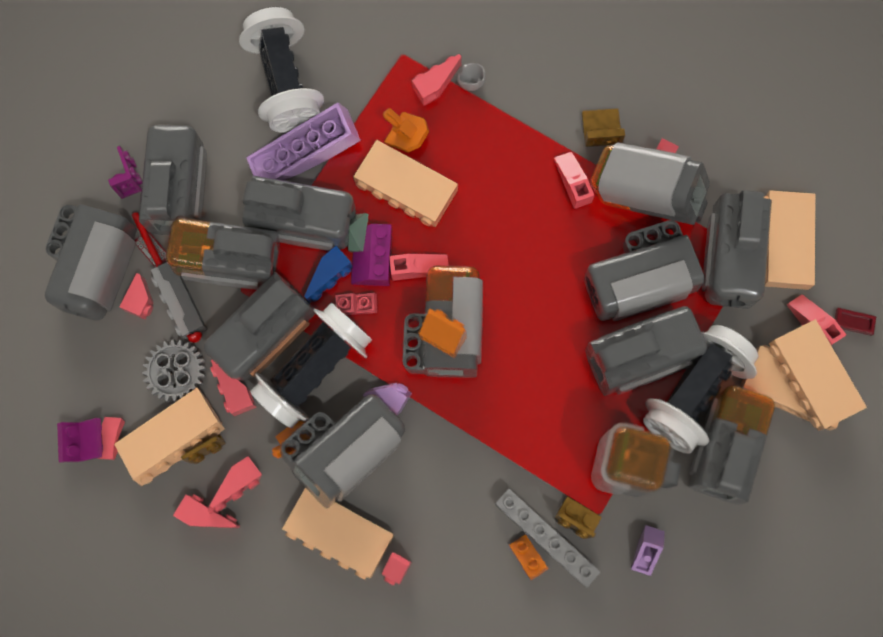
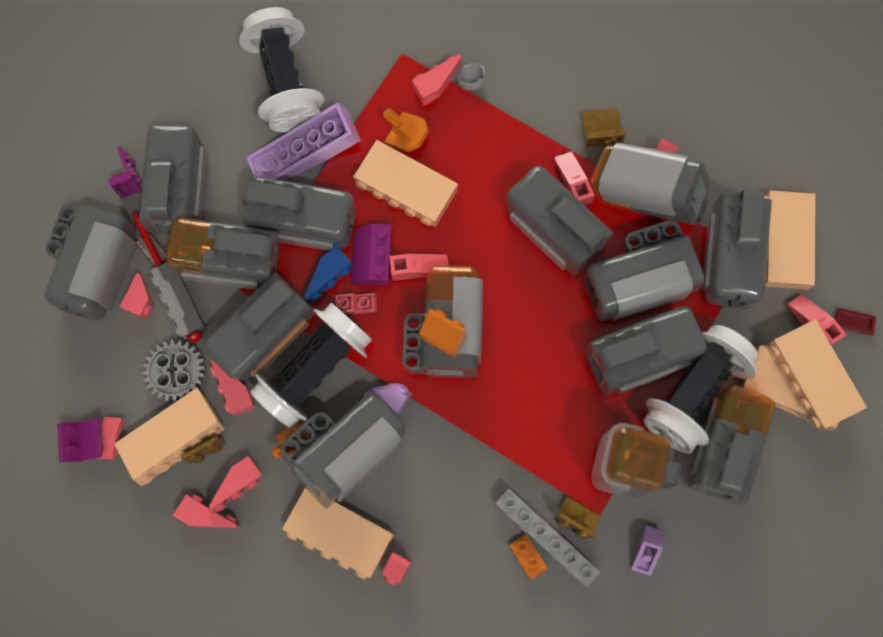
sand green slope [348,213,369,252] -> none
none -> dark grey piece [506,166,613,277]

